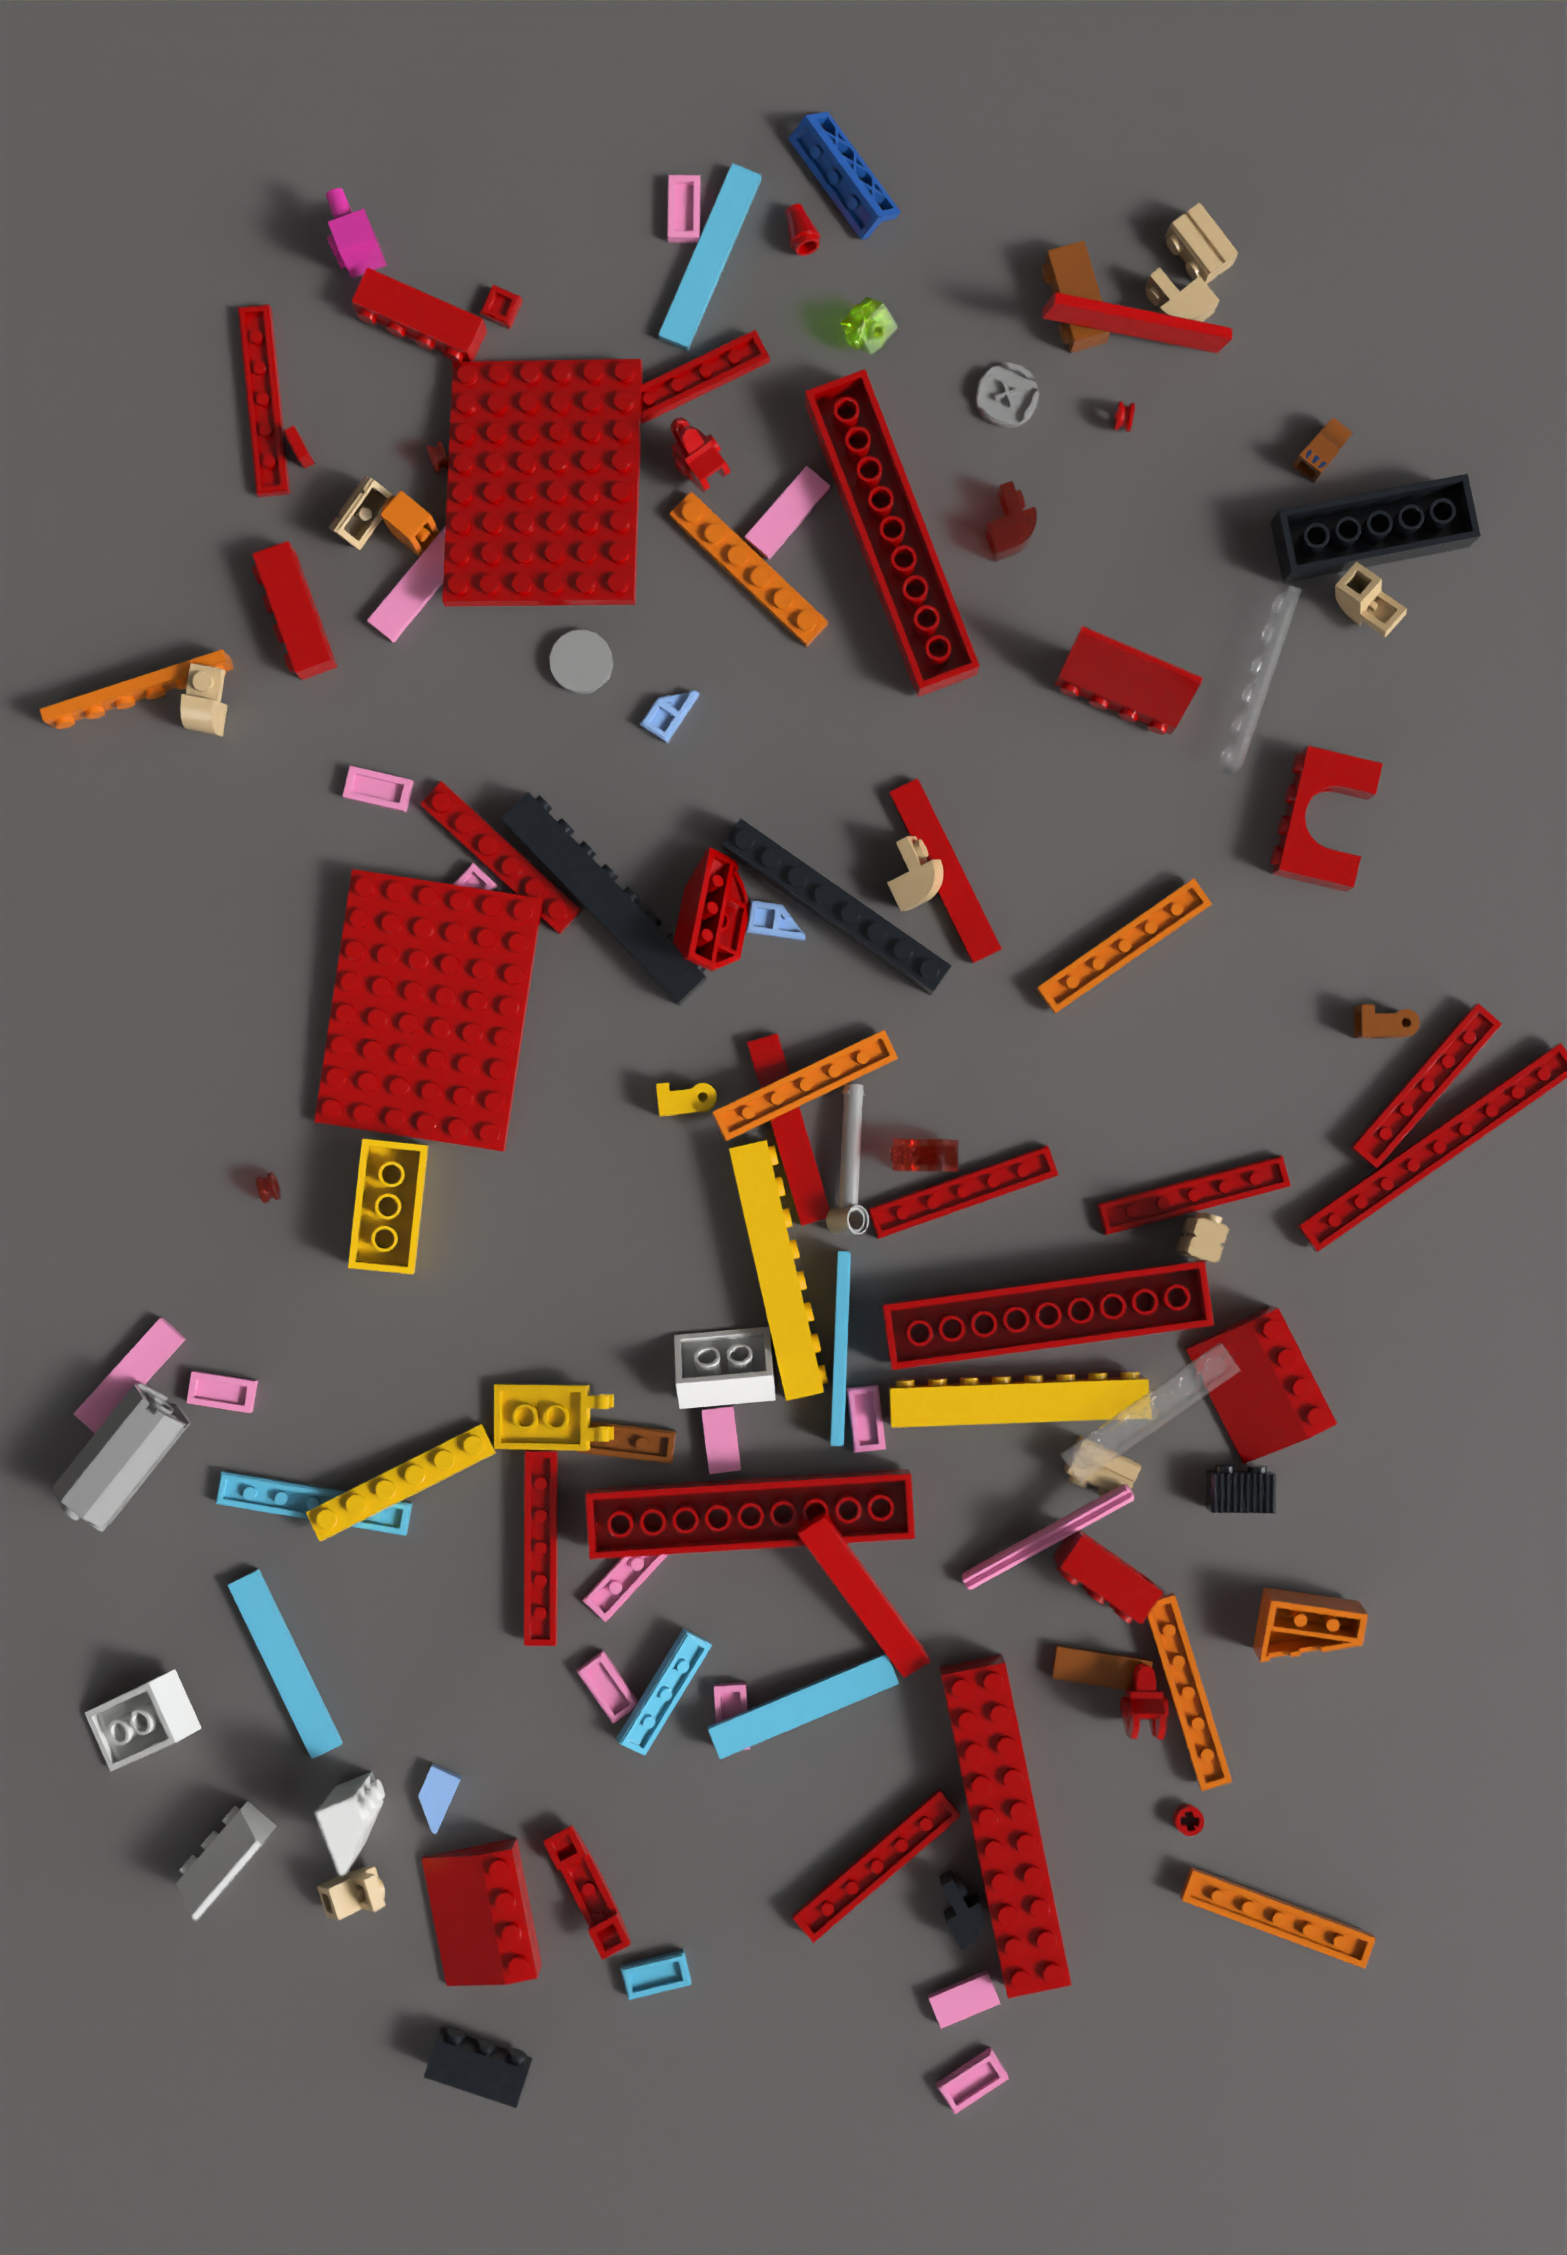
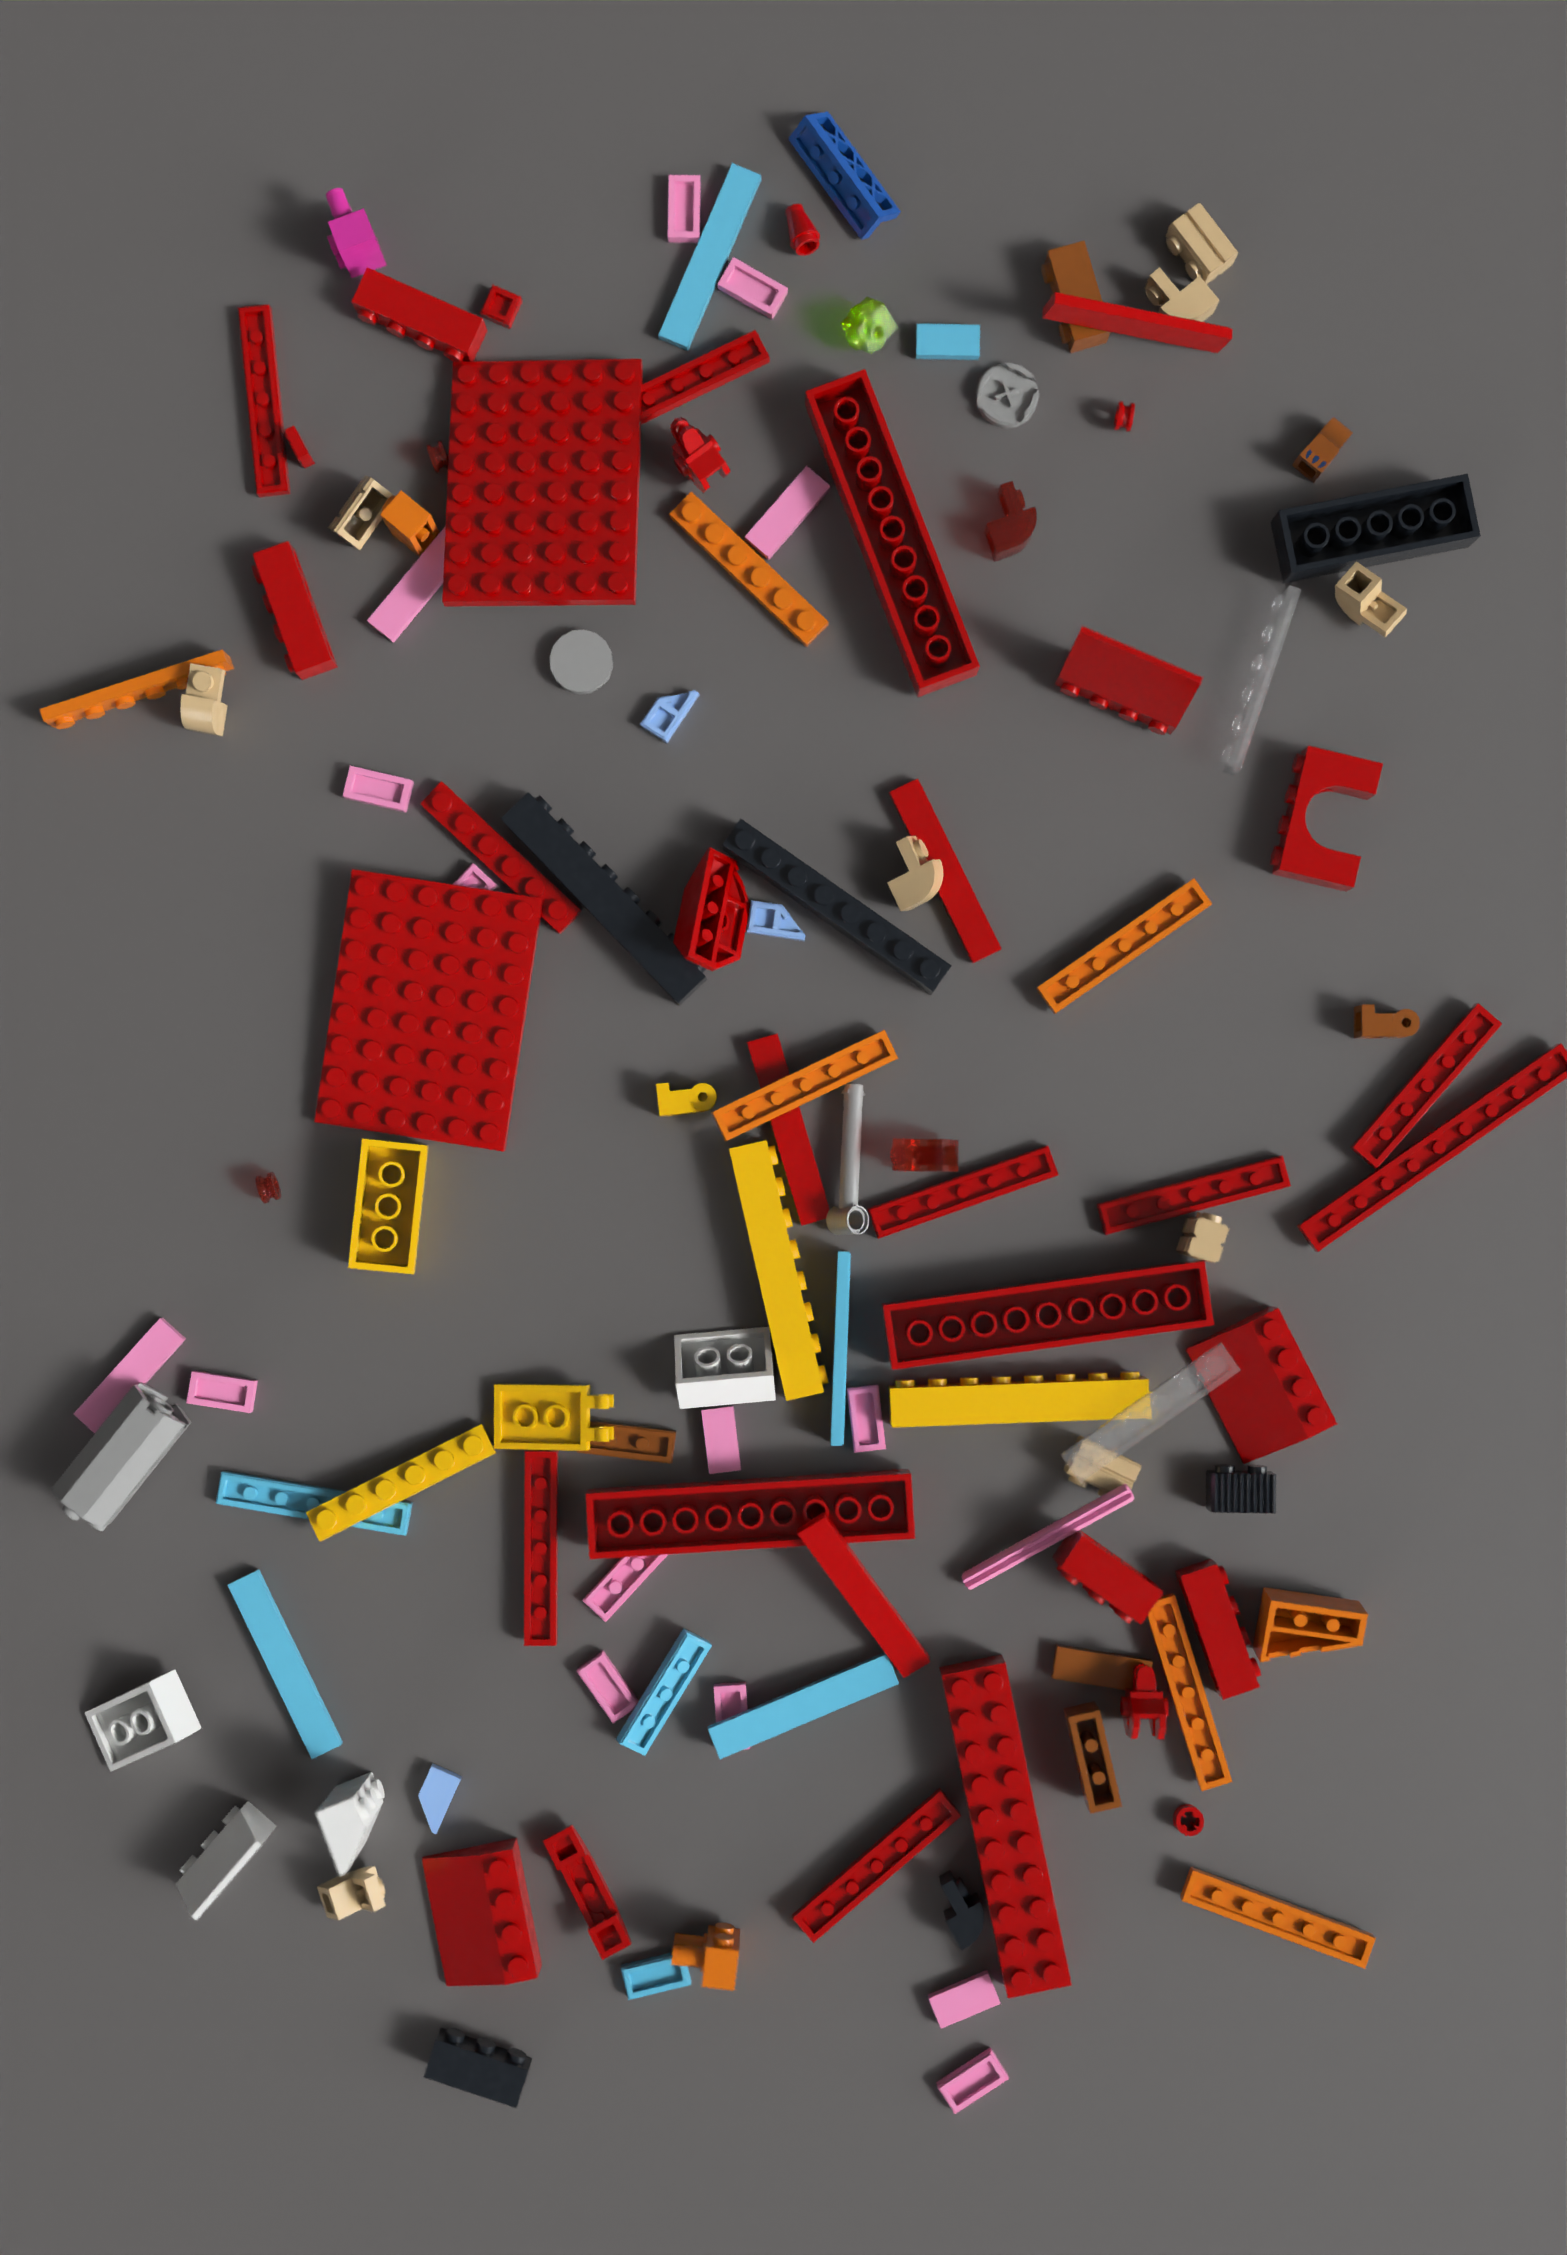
none -> orange brick [671,1923,740,1991]
none -> bright pink tile [717,257,788,320]
none -> medium azure tile [916,324,980,360]
none -> dark orange brick [1063,1701,1122,1814]
none -> red brick [1175,1559,1261,1700]

